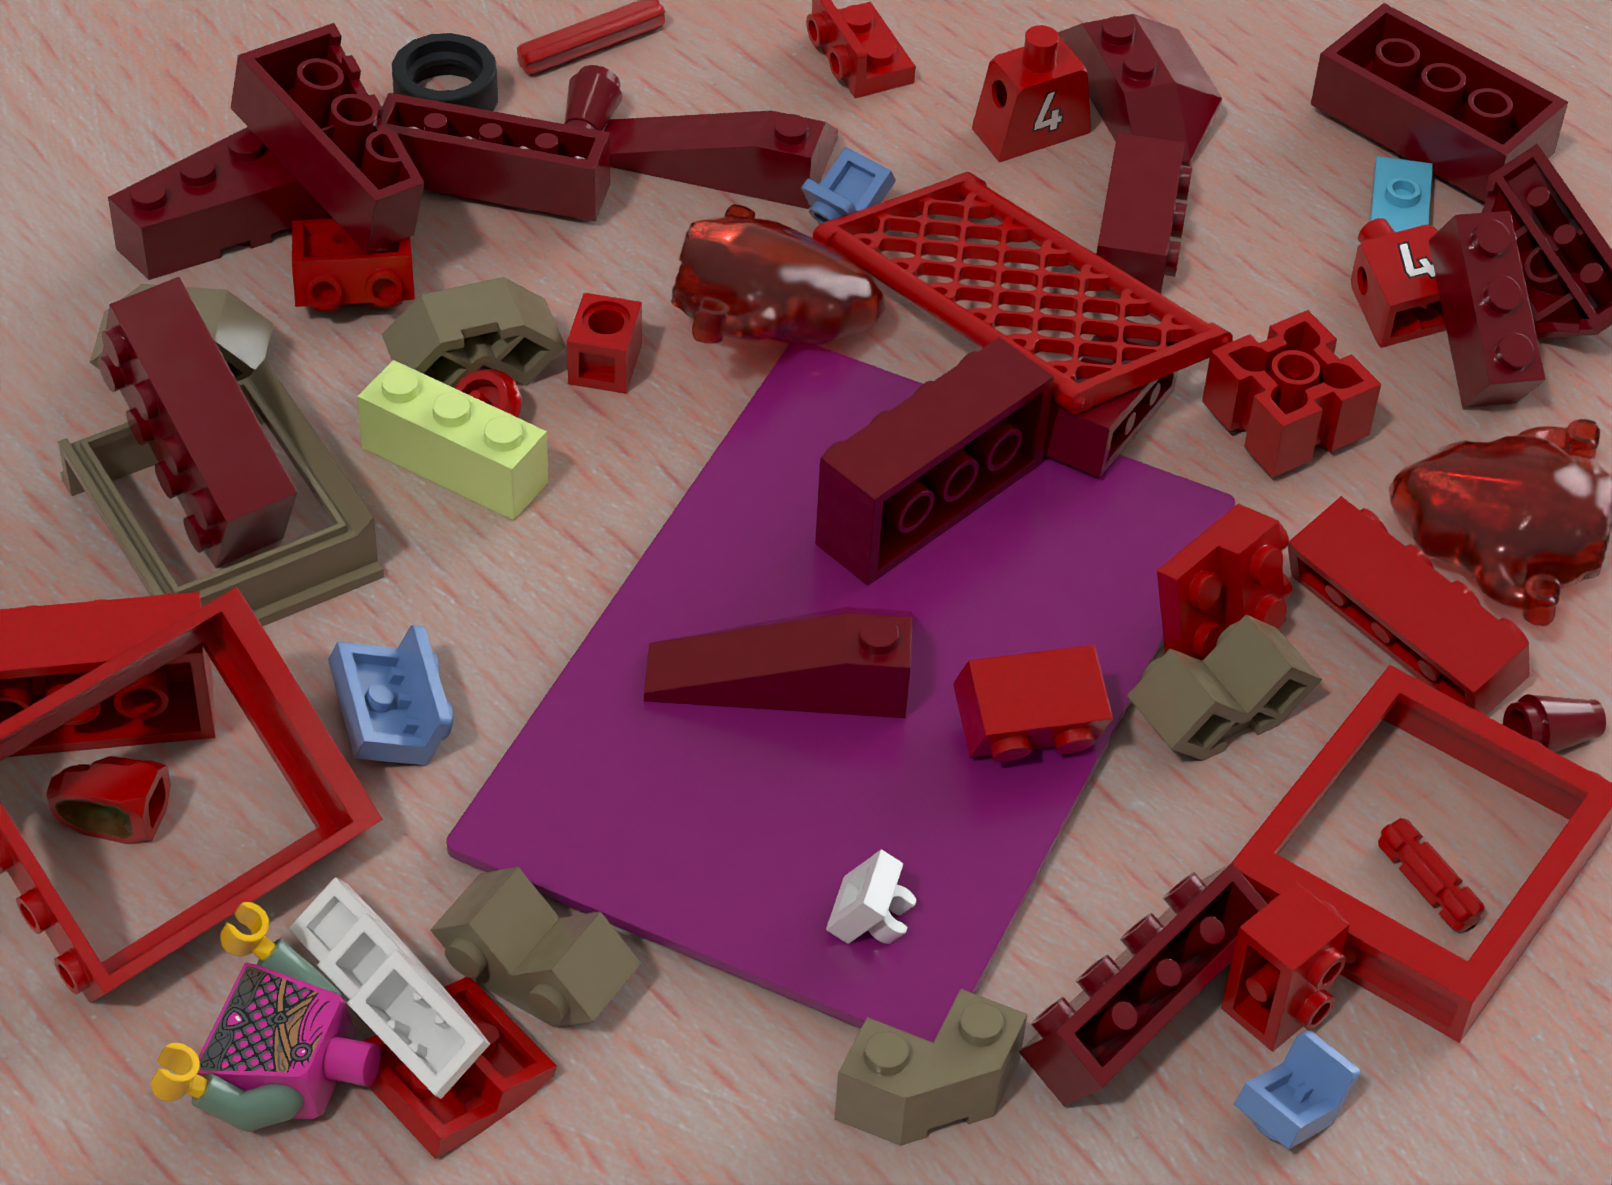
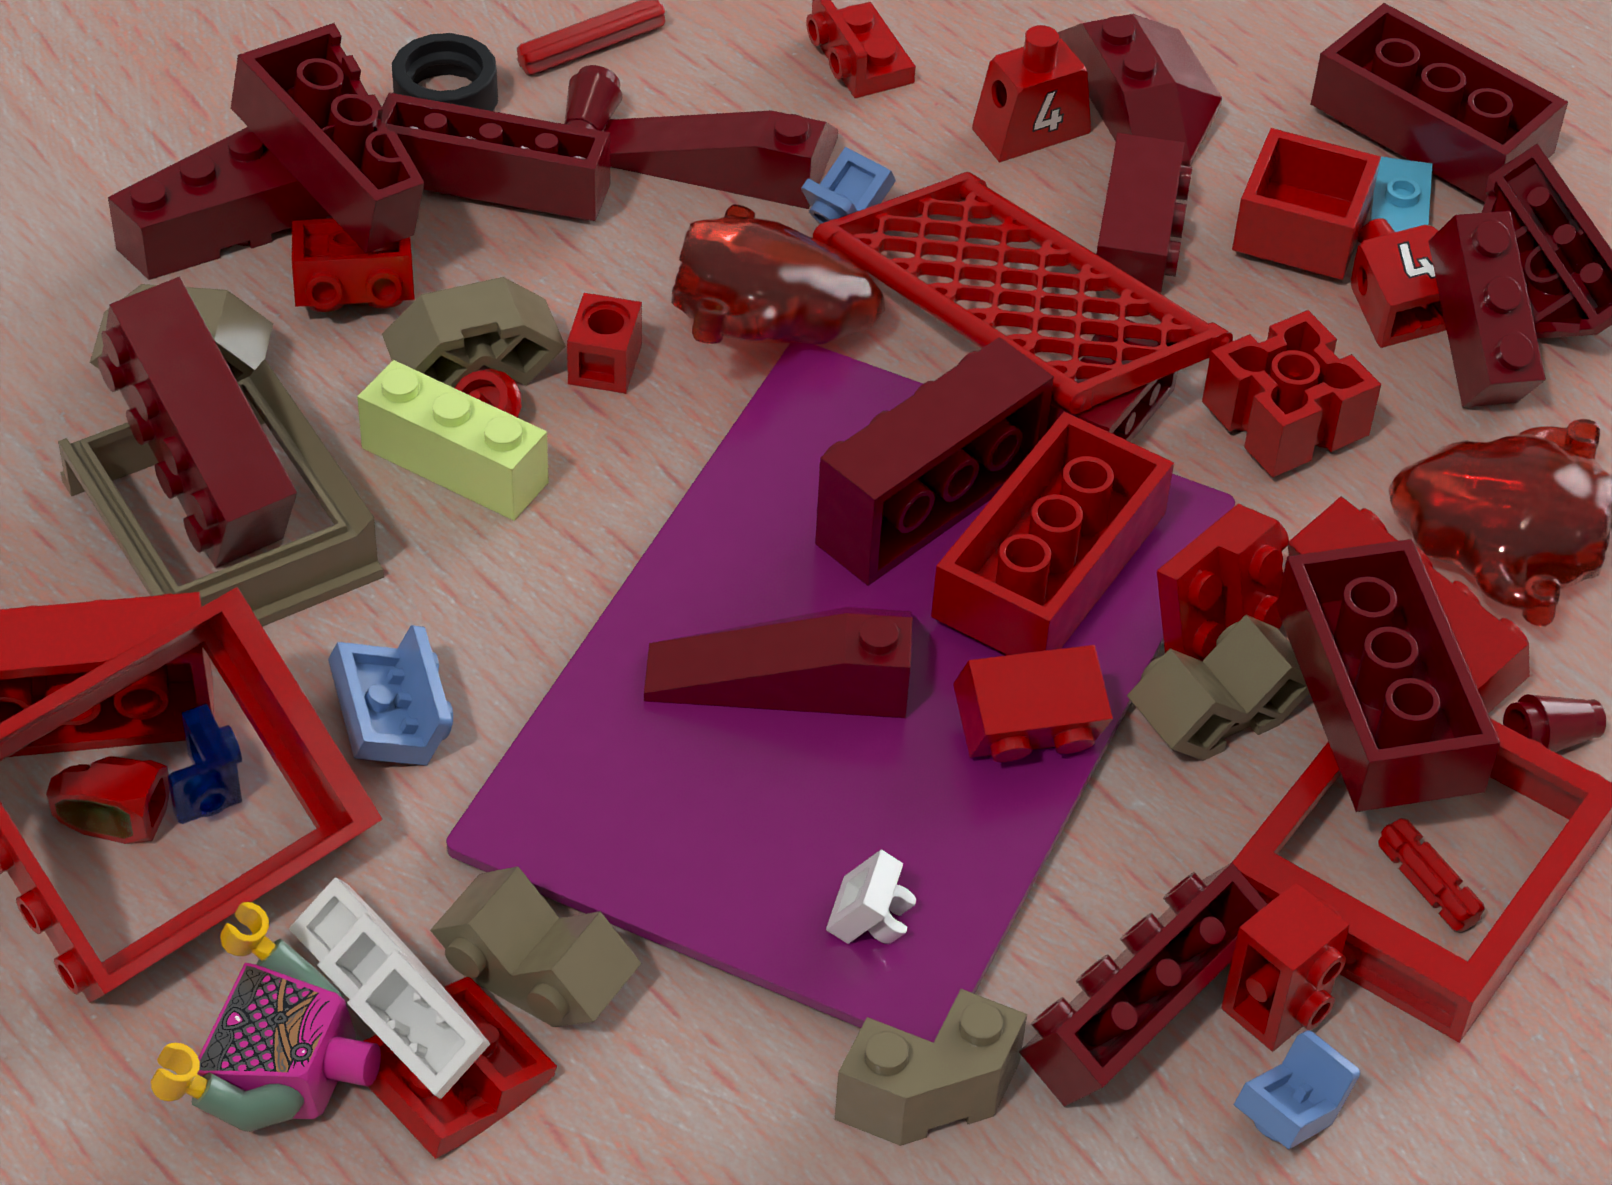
none -> clear blue bracket [168,704,242,824]
none -> red brick [931,411,1174,655]
none -> red piece [1232,128,1381,280]
none -> dark red brick [1276,539,1500,812]

